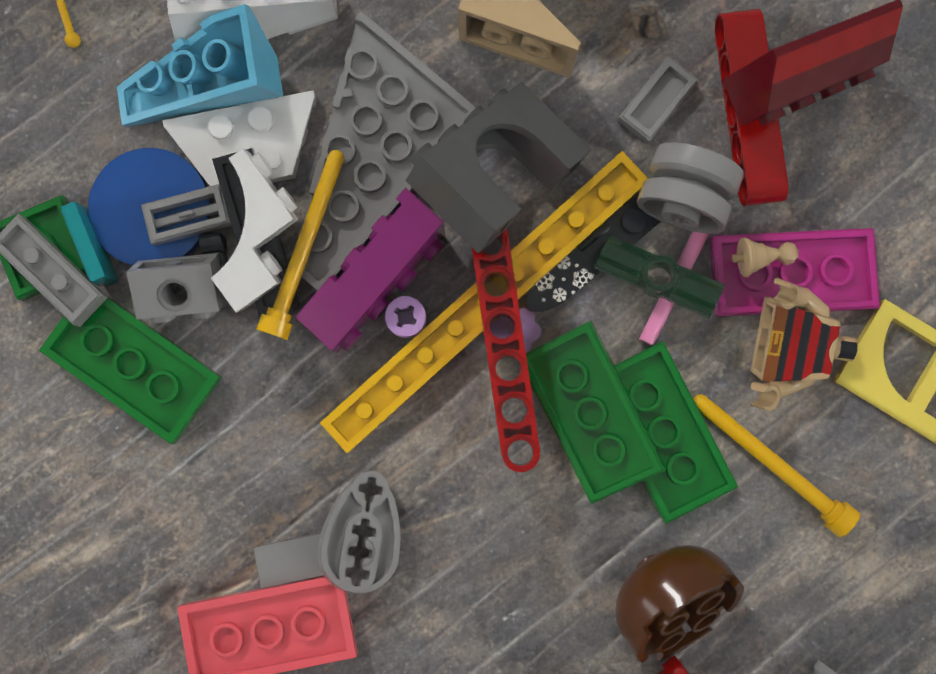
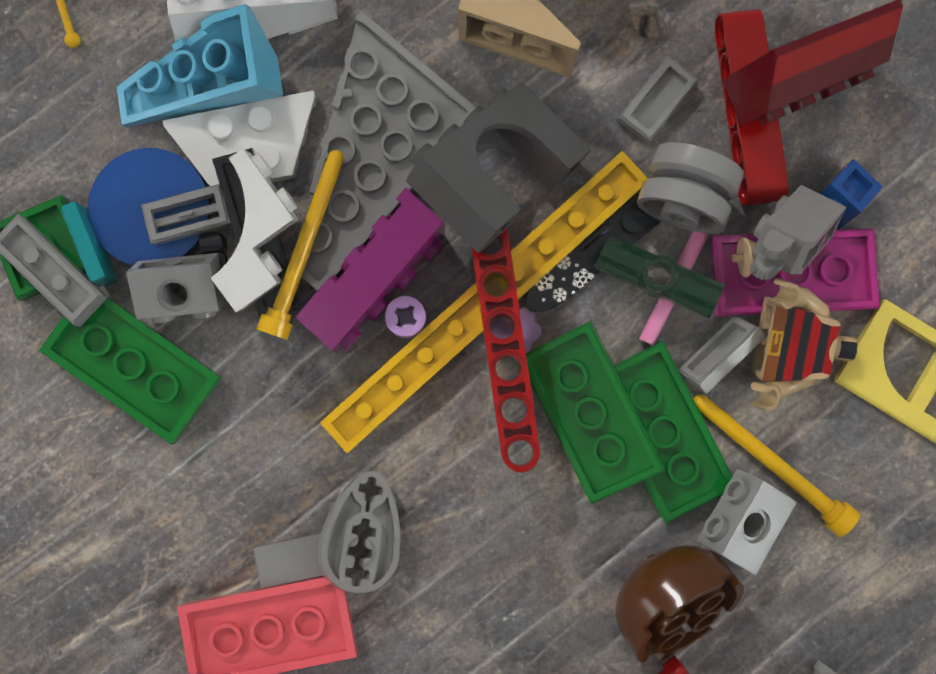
none -> light grey tile [679,316,766,394]
none -> light grey brick [697,469,797,575]
none -> light grey hinge [750,185,846,281]
none -> blue bracket [819,159,883,230]

